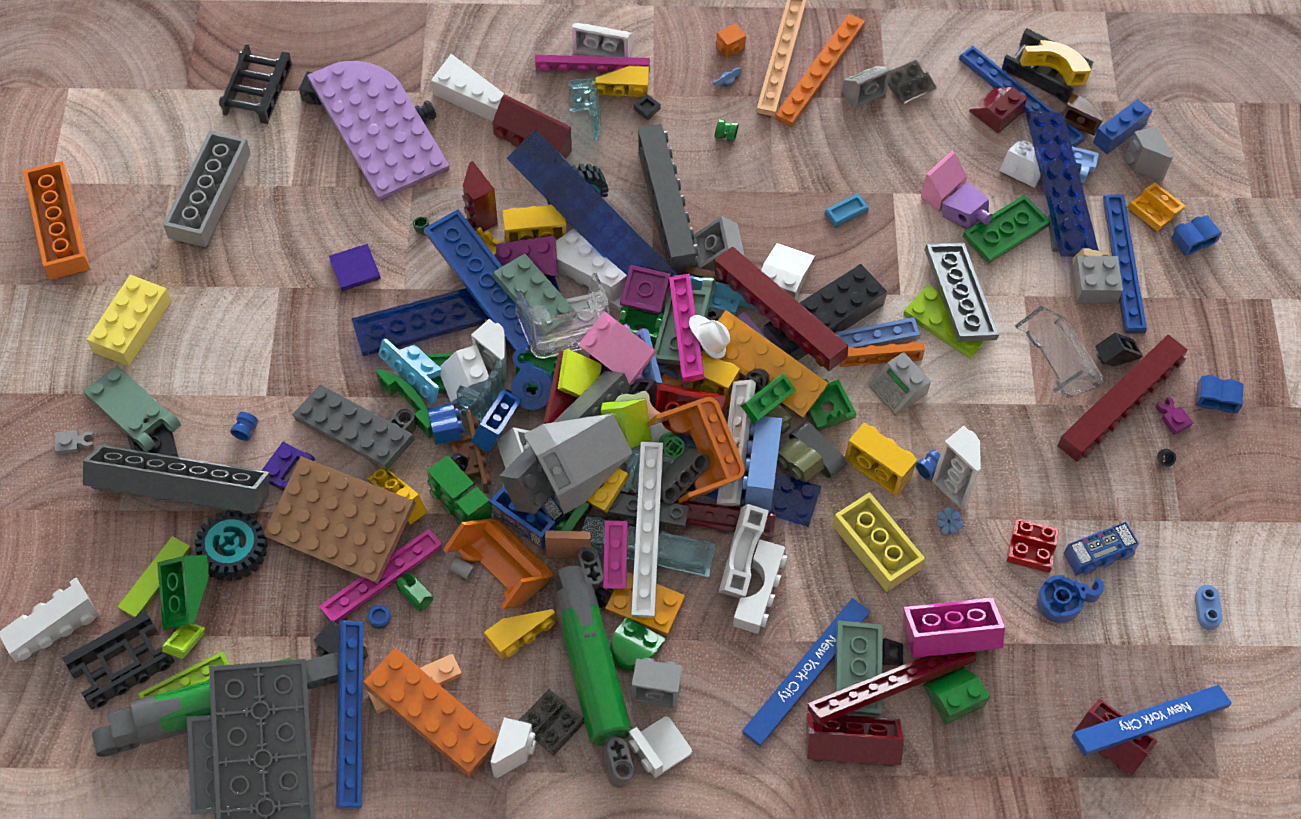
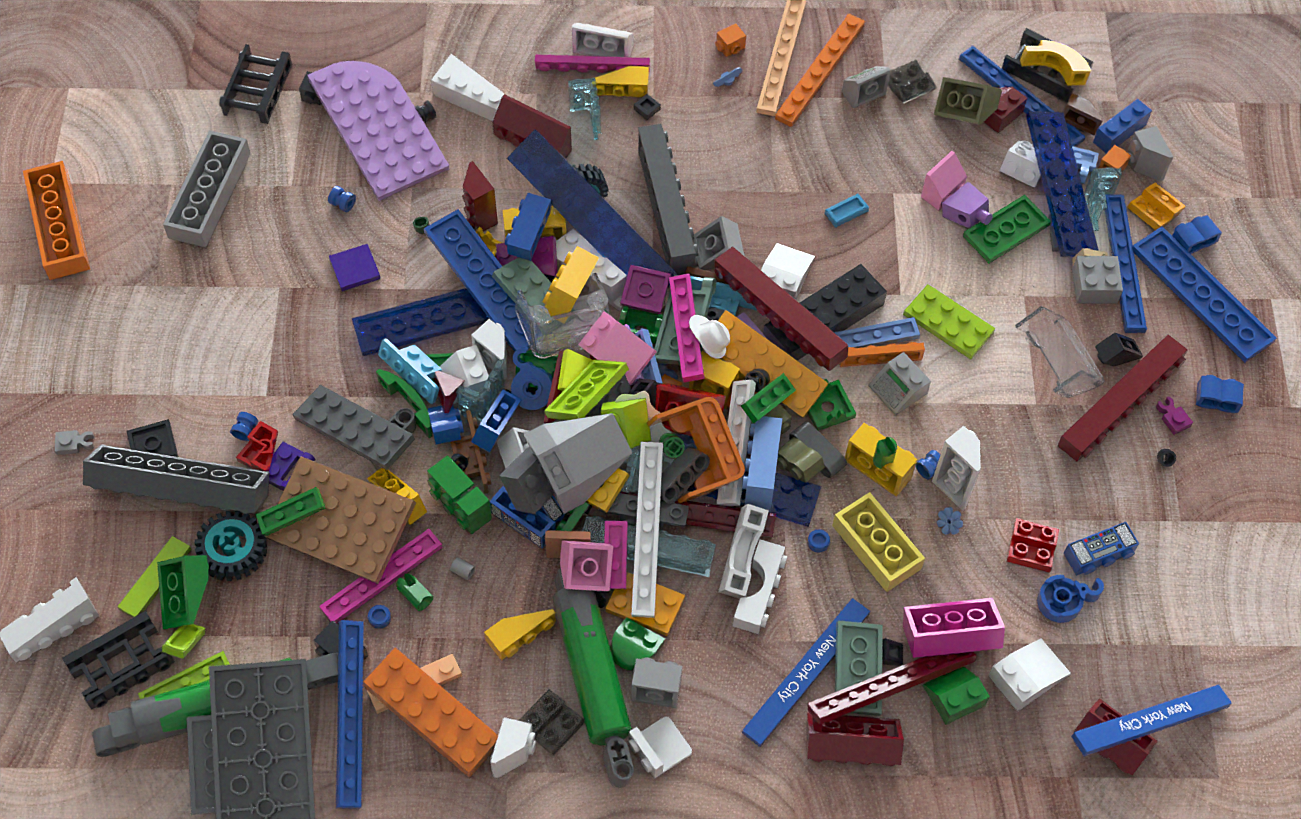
sand green hinge [83,366,181,452] -> none
light yellow brick [86,275,172,366] -> none
orange windscreen [443,518,553,610] -> none
green wheel [714,119,739,142] -> none
plate [924,243,999,342] -> none
medium blue plate [1195,585,1223,630] -> none
none -> red slope [236,421,278,472]
none -> green plate [256,487,326,536]
none -> blue wheel [328,186,356,212]
none -> slope [434,371,465,413]
none -> blue brick [505,193,552,261]
none -> yellow brick [542,246,599,323]
none -> lime plate [544,360,629,420]
none -> bright pink slope [560,541,613,591]
none -> blue tile [807,529,830,553]
none -> green piece [873,436,897,468]
none -> olive slope [934,77,1002,125]
none -> white slope [988,638,1071,711]
none -> clear light blue plate [1084,168,1122,231]
none -> orange brick [1097,145,1131,181]
none -> blue plate [1132,226,1277,363]

